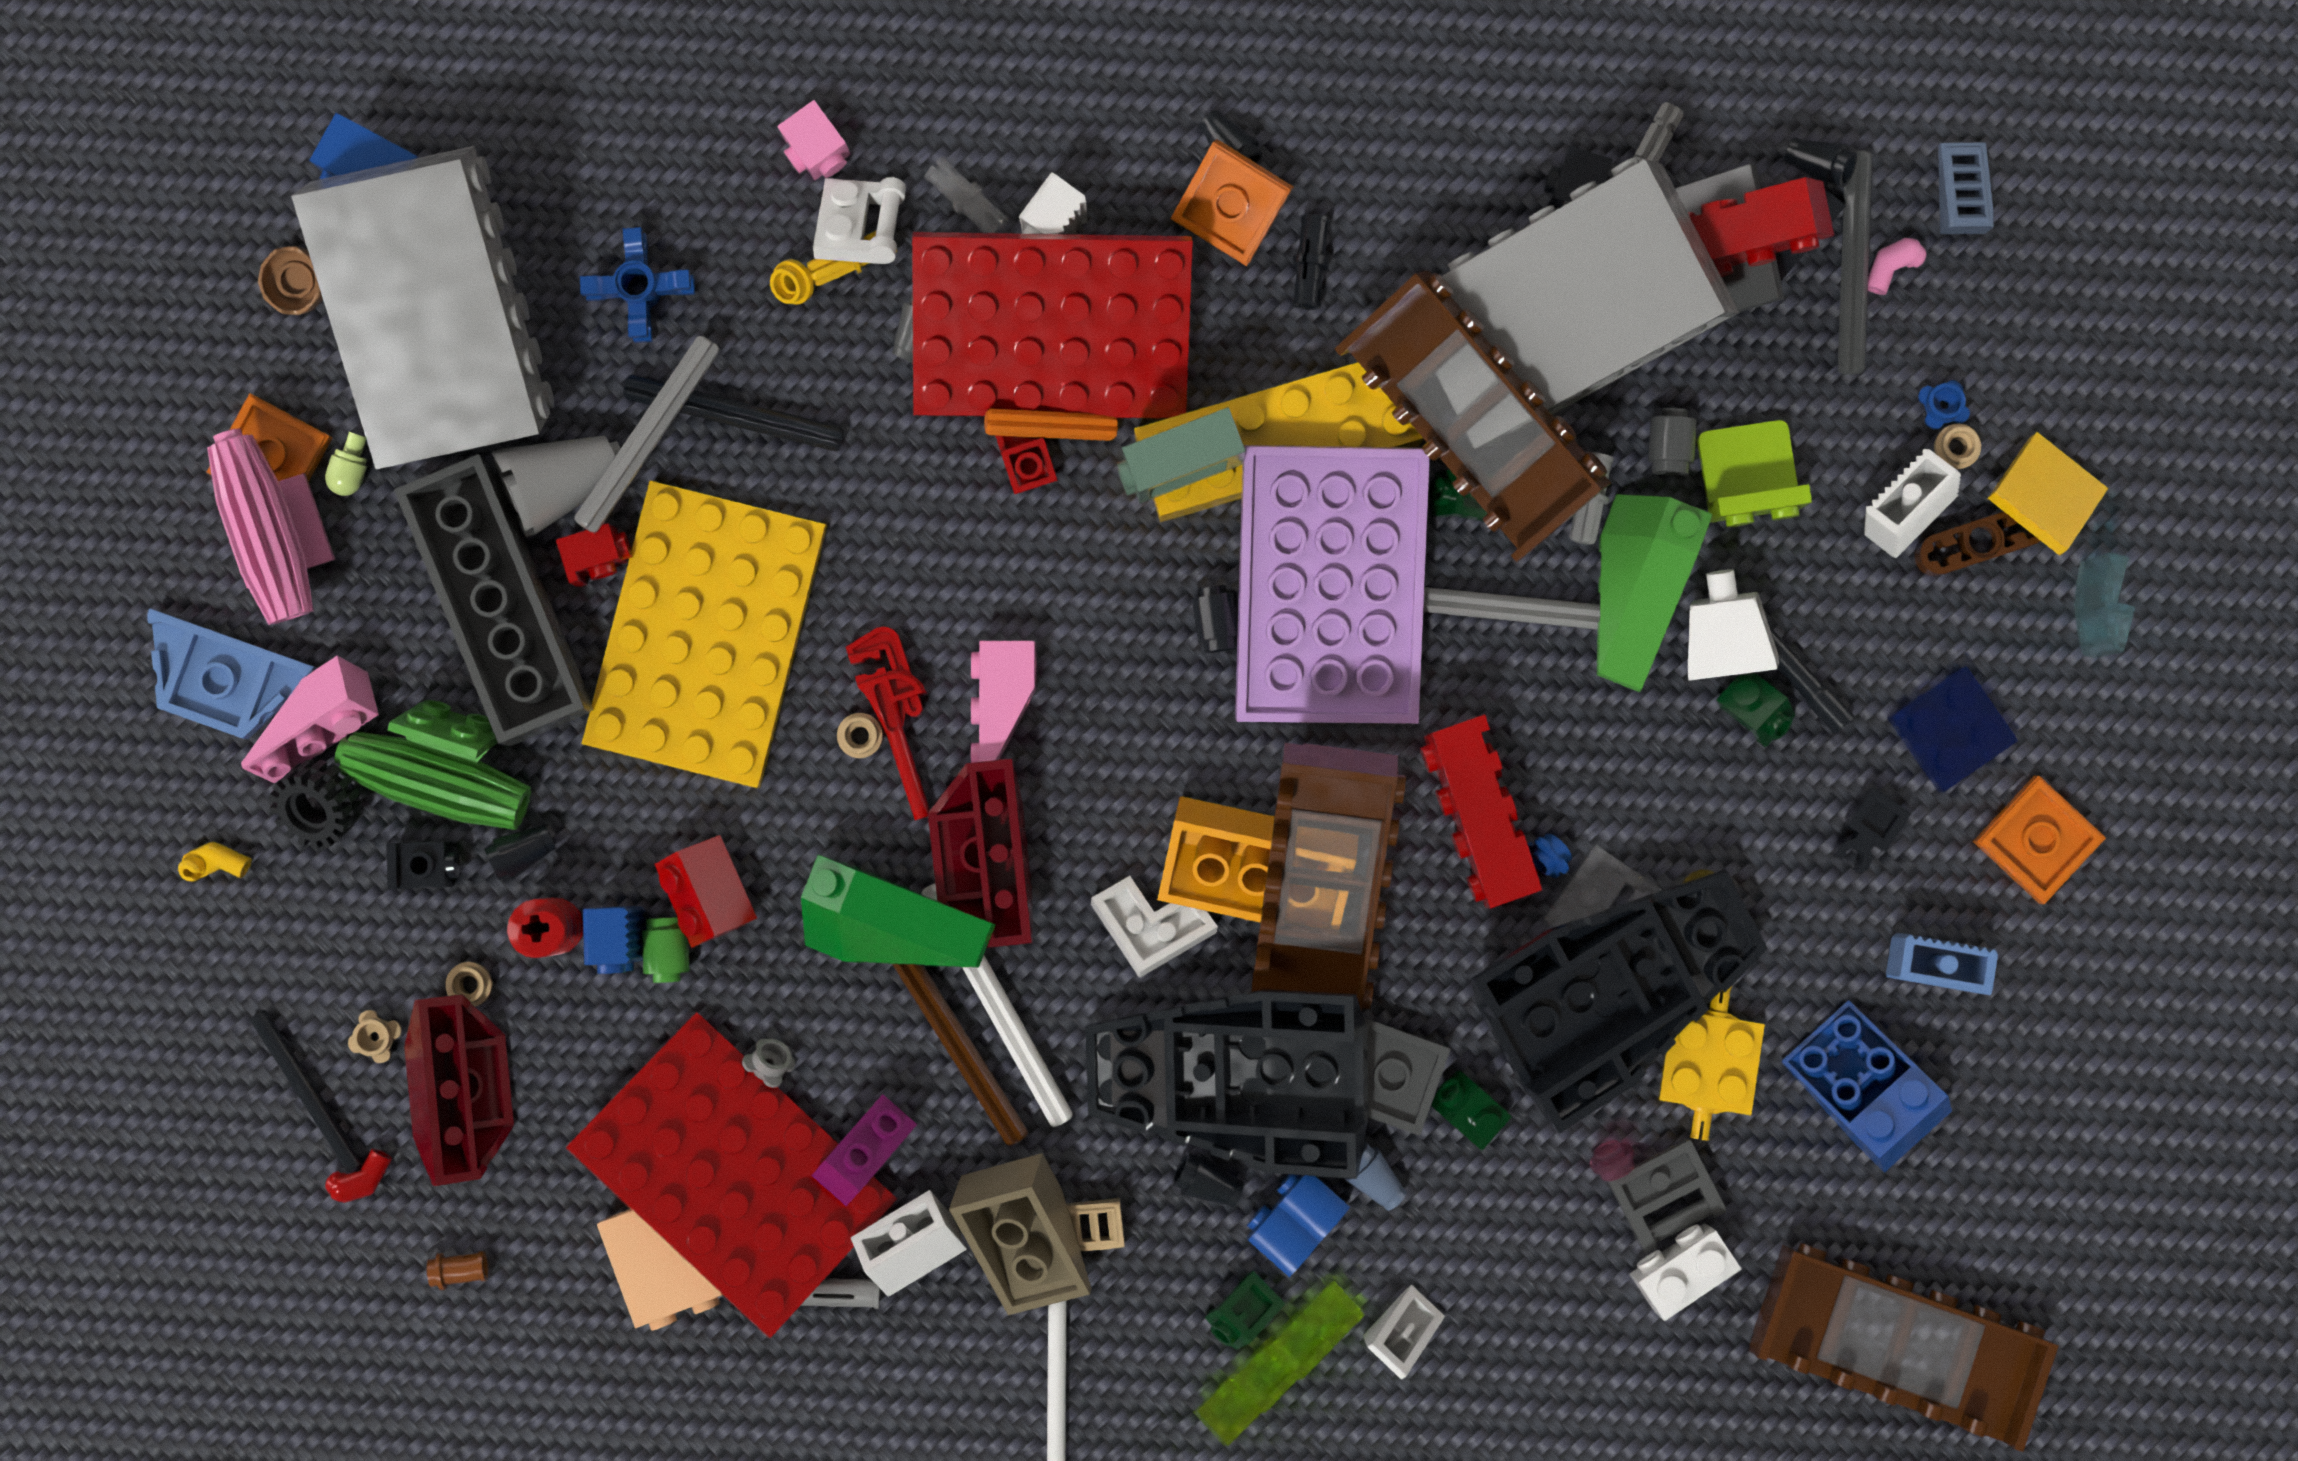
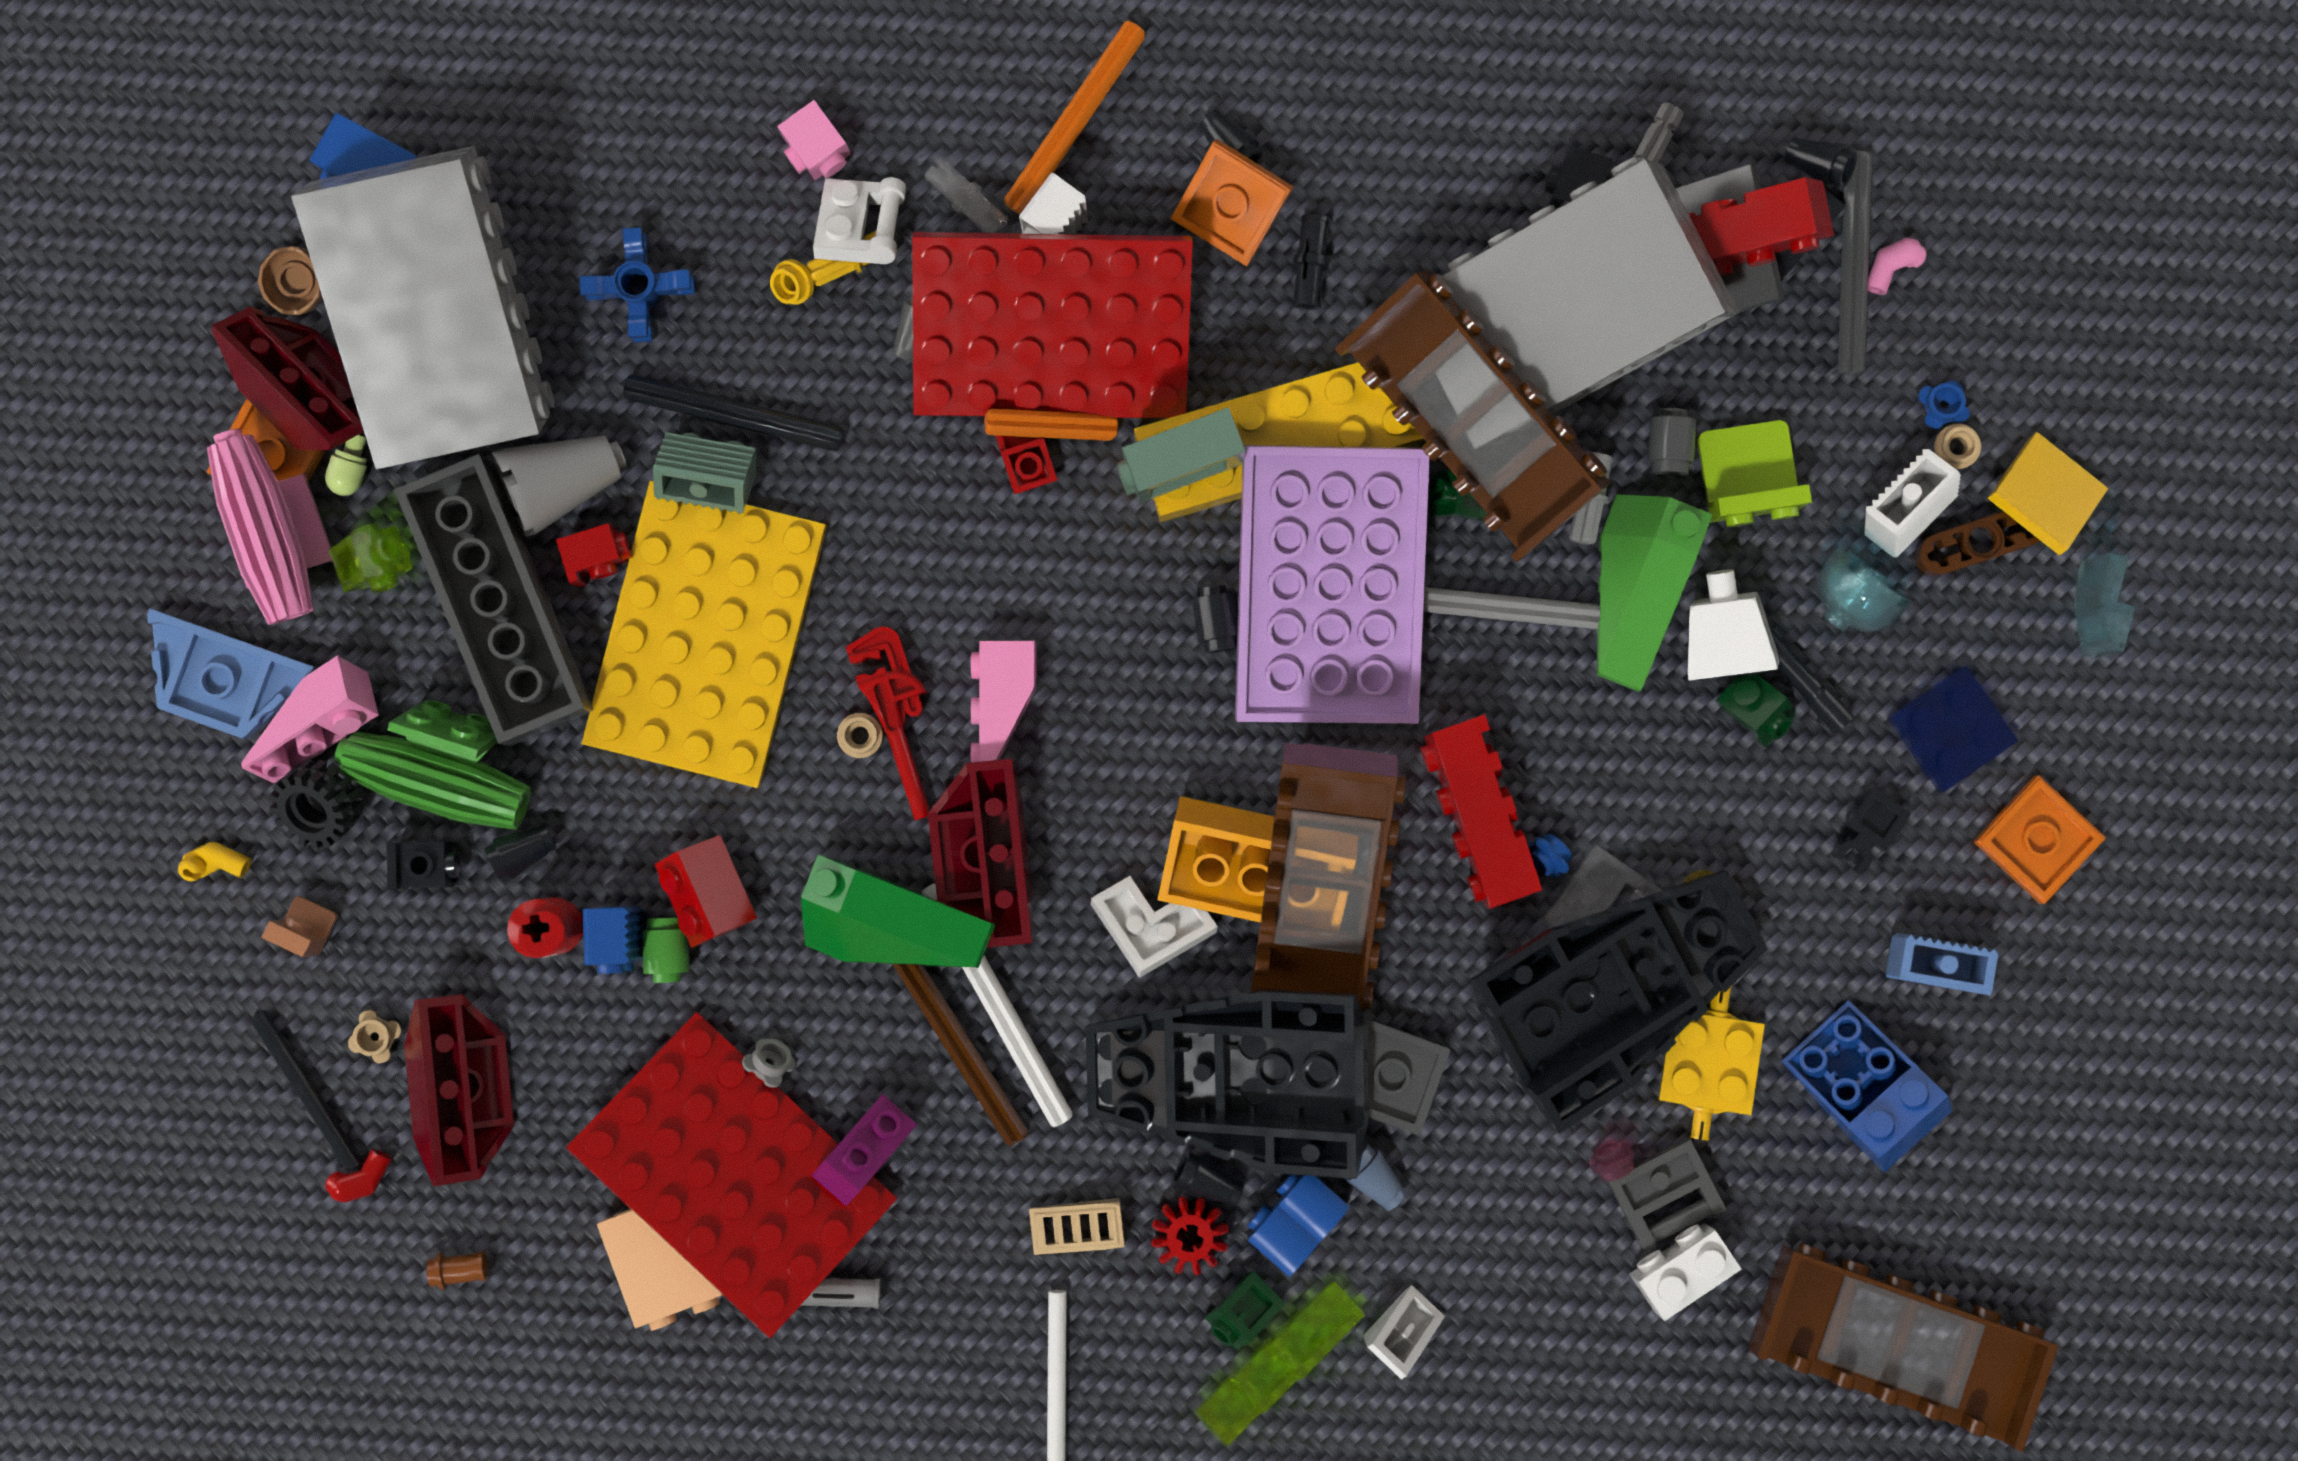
tan plate [446,962,493,1007] -> none
light grey axle [574,336,720,533] -> none
white brick [851,1190,967,1297] -> none
dark tan slope [949,1153,1092,1315] -> none
dark green bracket [1431,1070,1512,1151] -> none
sand blue slope [1938,142,1994,234] -> none
none -> dark red wedge [212,307,364,450]
none -> nougat bracket [261,896,338,957]
none -> clear neon green brick [329,524,412,593]
none -> sand green brick [653,432,756,514]
none -> orange axle [1004,20,1145,215]
none -> red gear [1151,1196,1229,1275]
none -> clear light blue cylinder [1817,545,1912,632]

